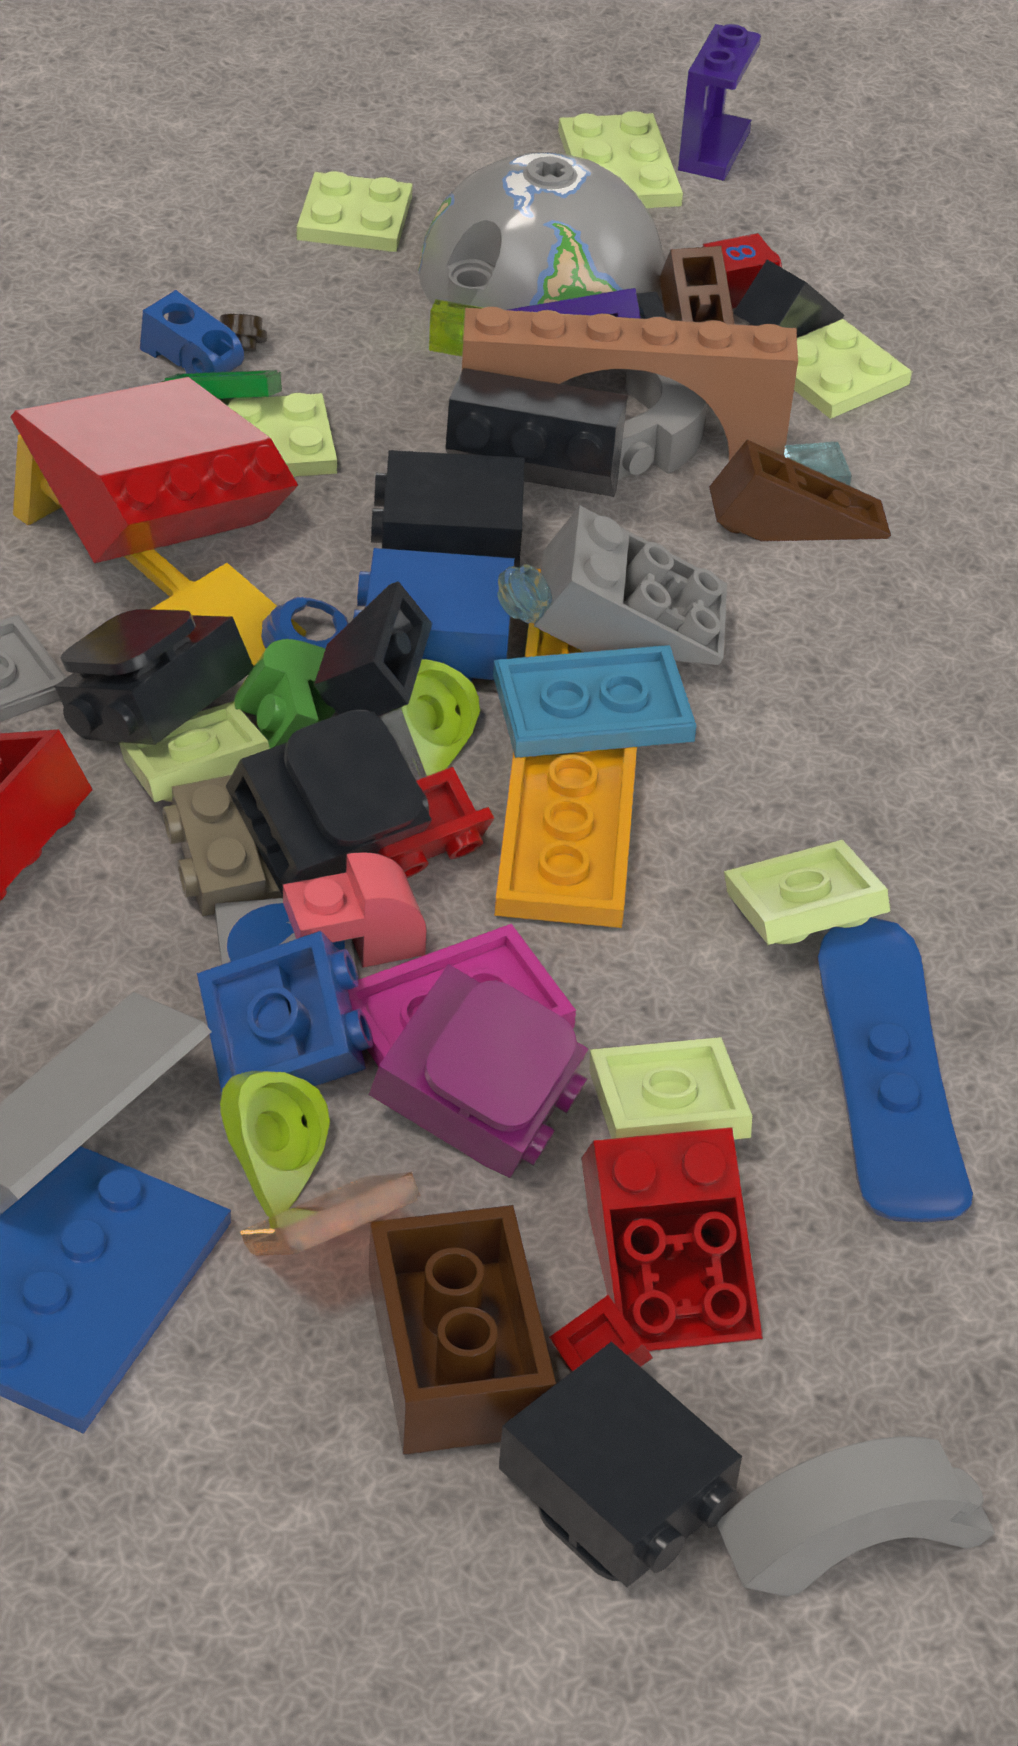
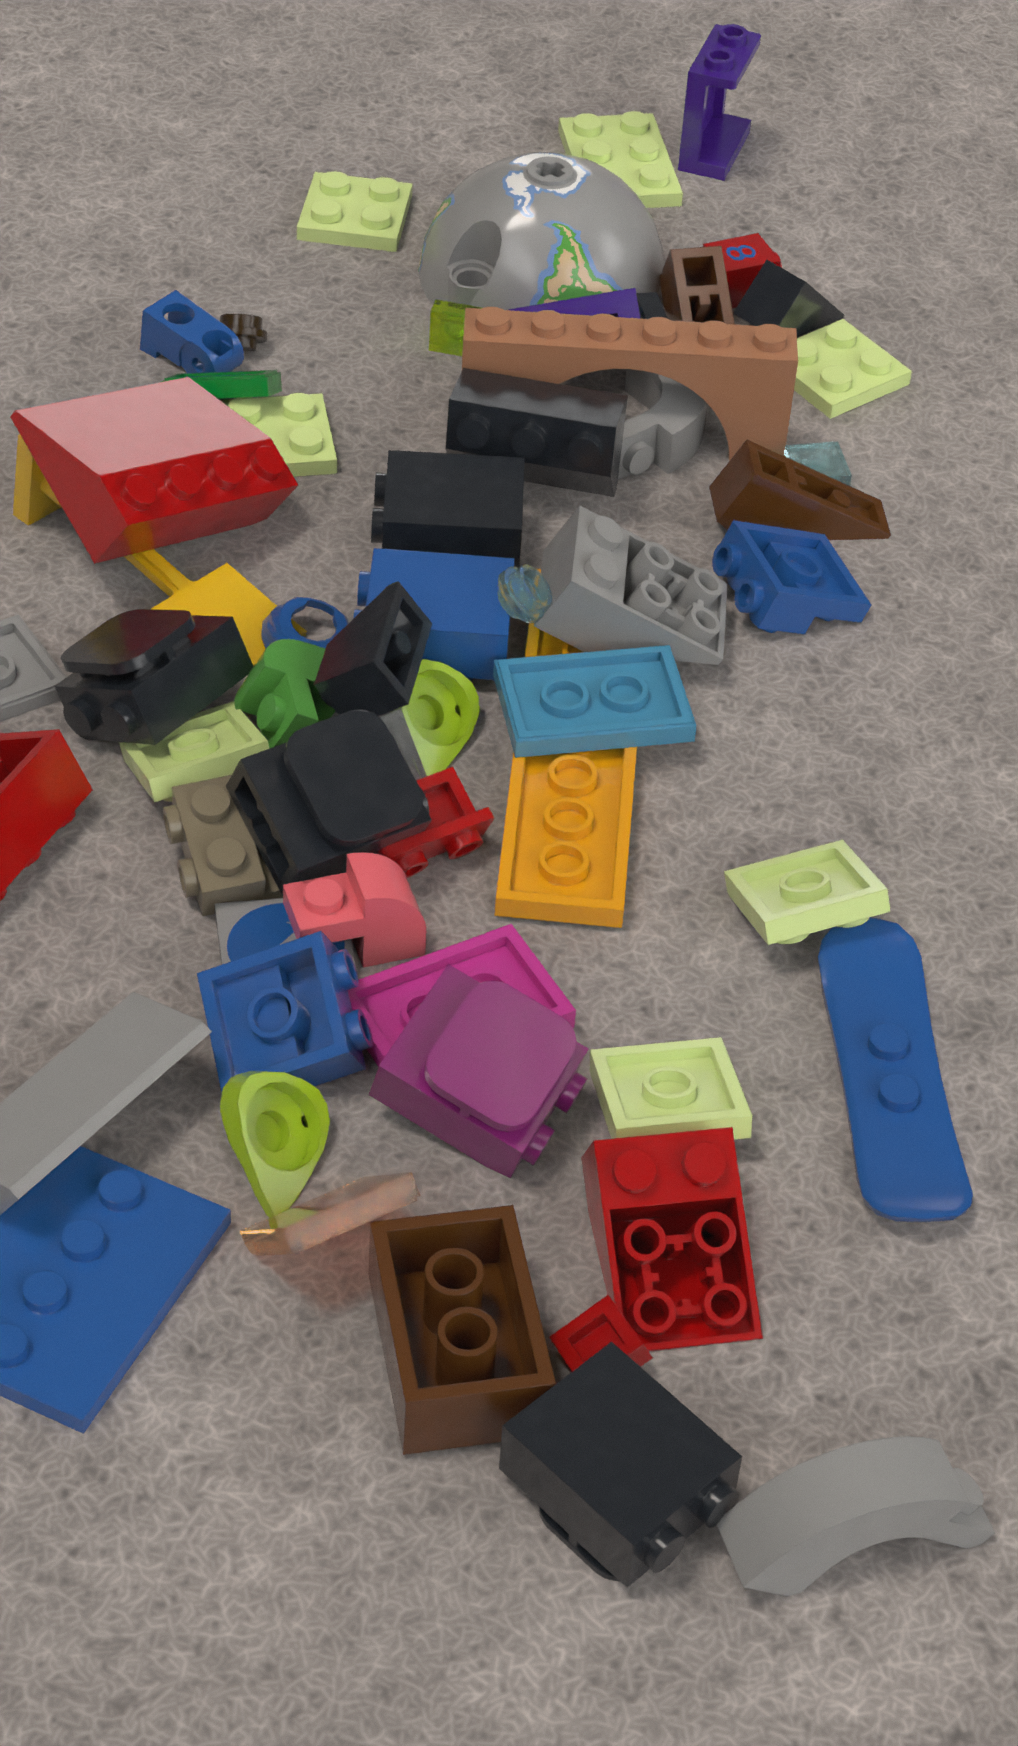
none -> blue plate [712,520,871,634]

